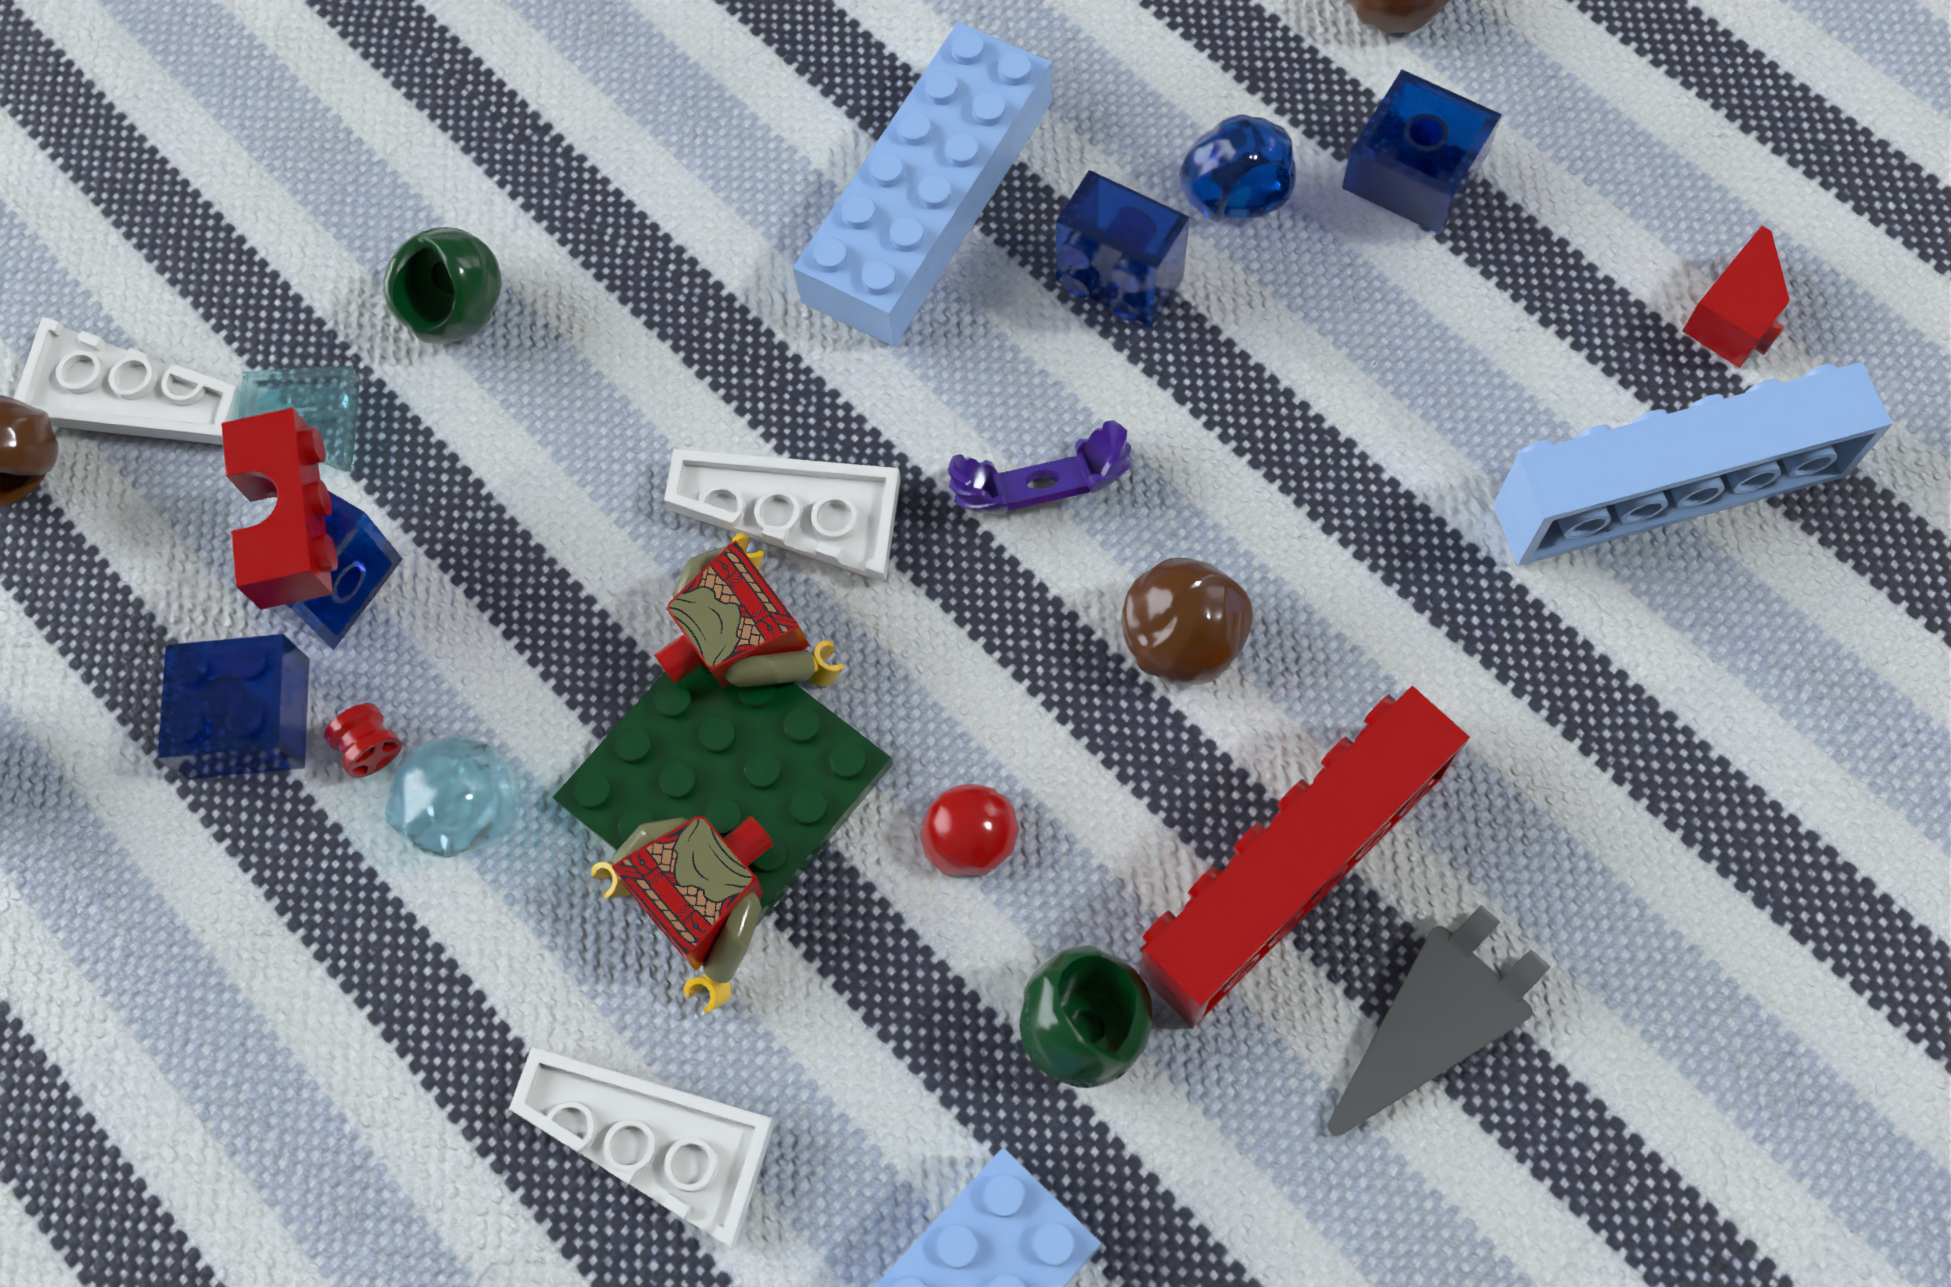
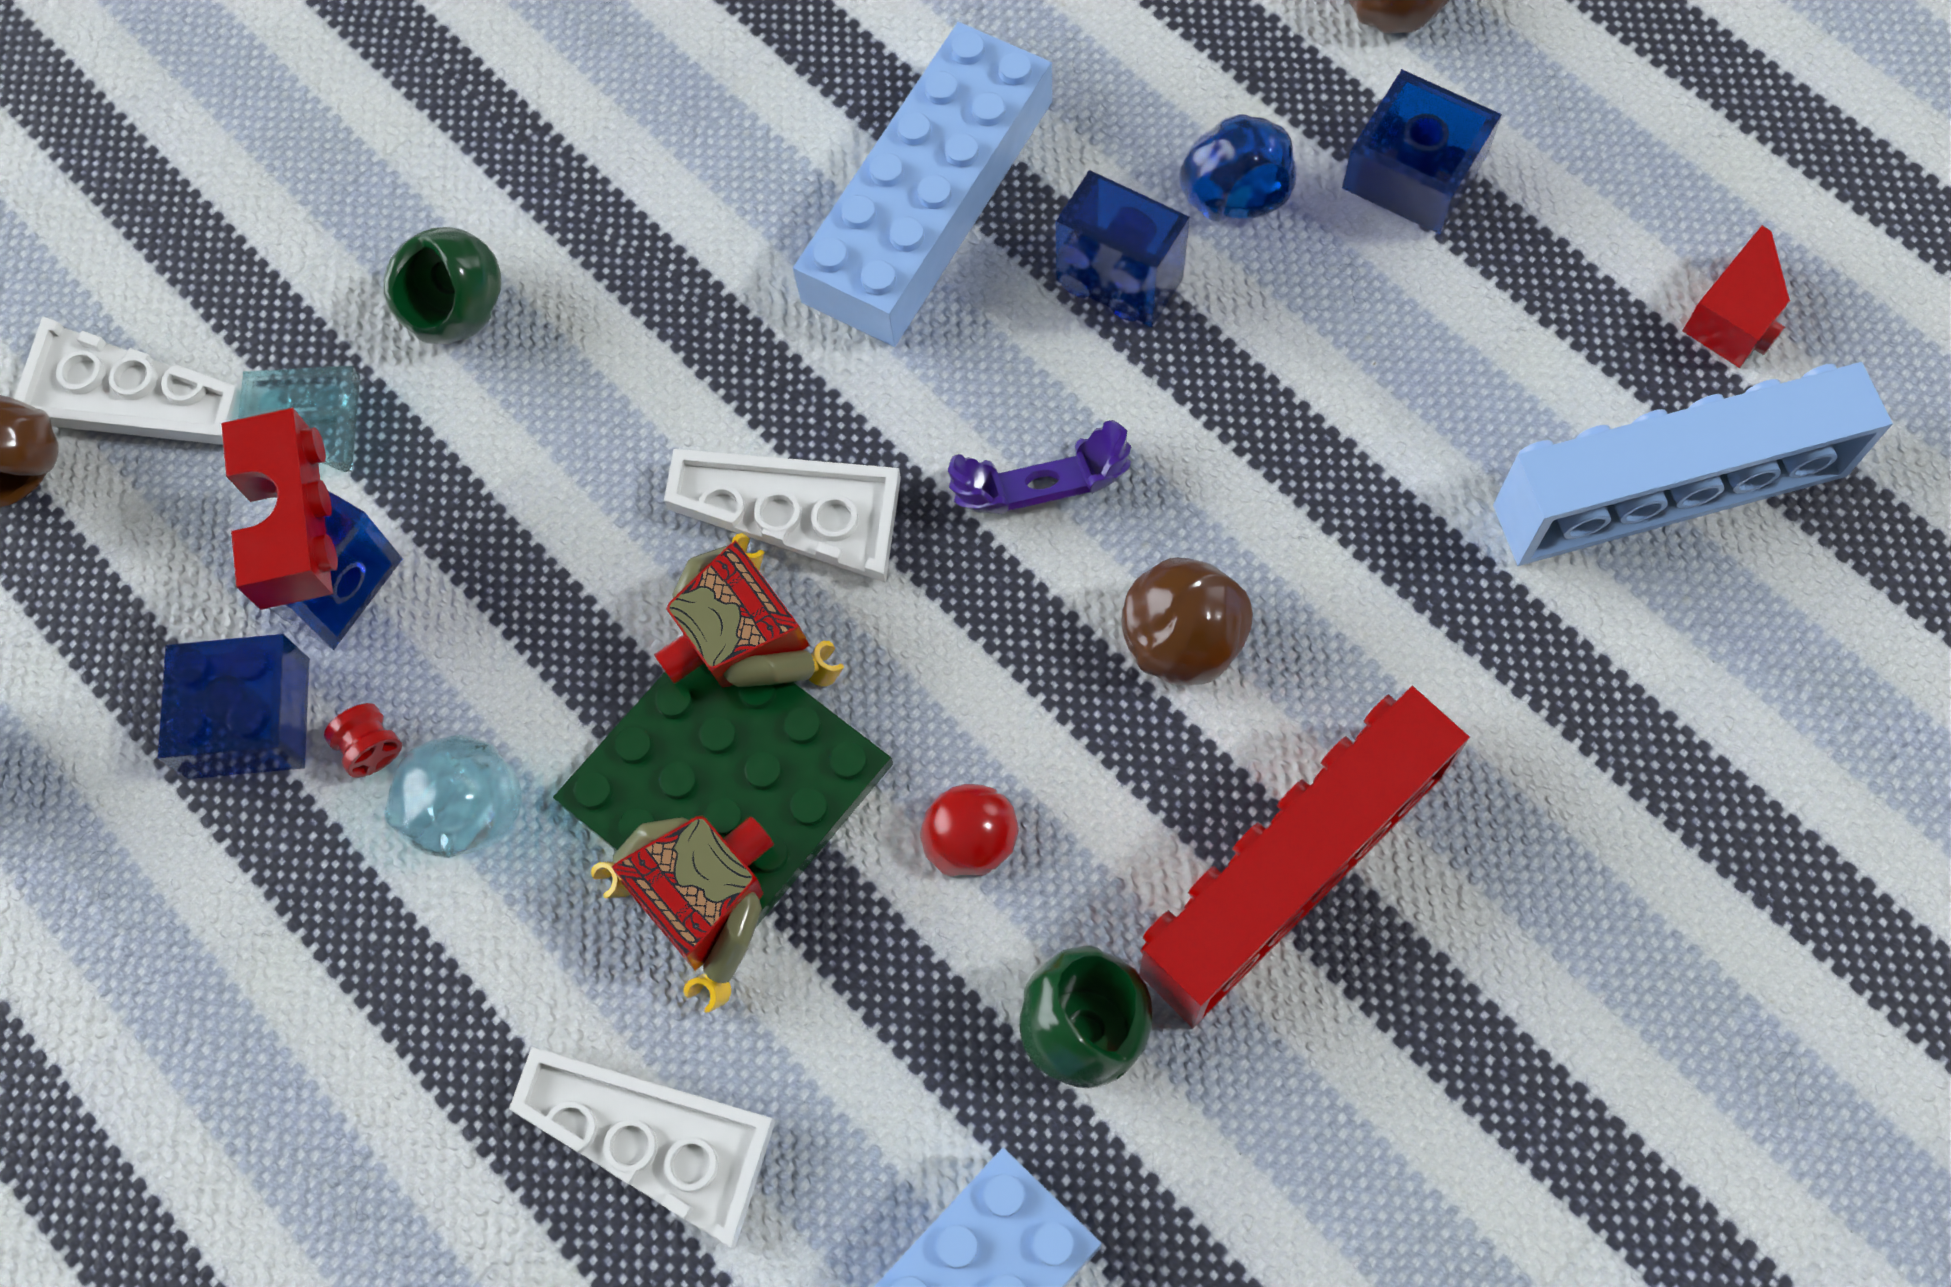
dark grey flag [1327,904,1551,1136] -> none

